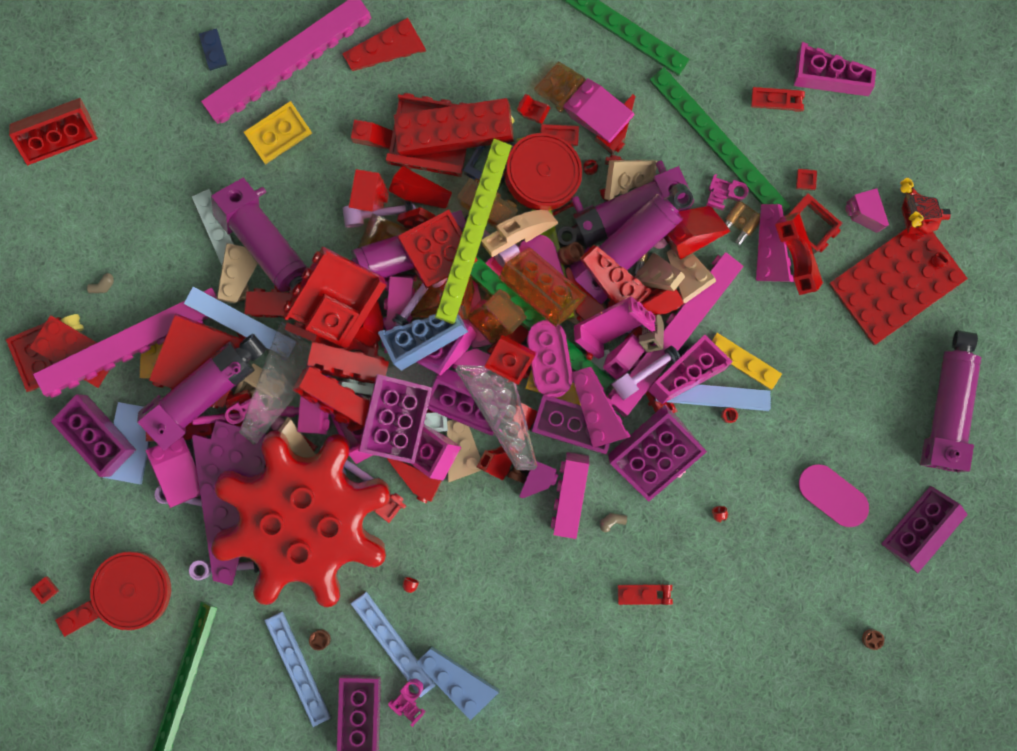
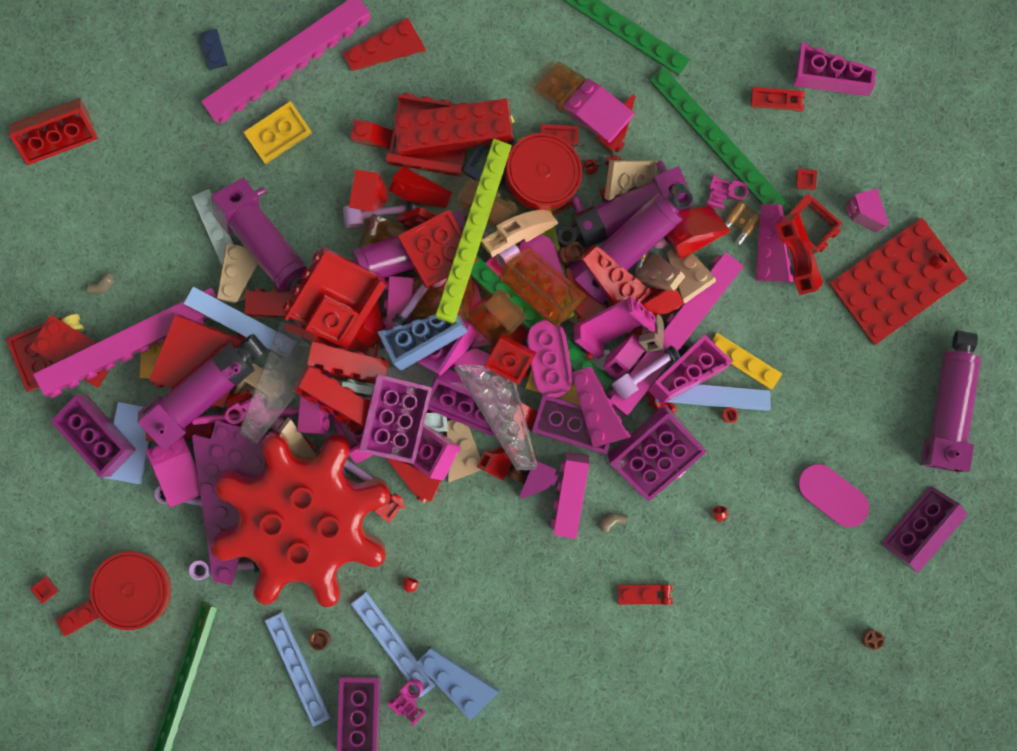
red bracket [517,94,551,124] -> none
torso [900,178,951,235] -> none

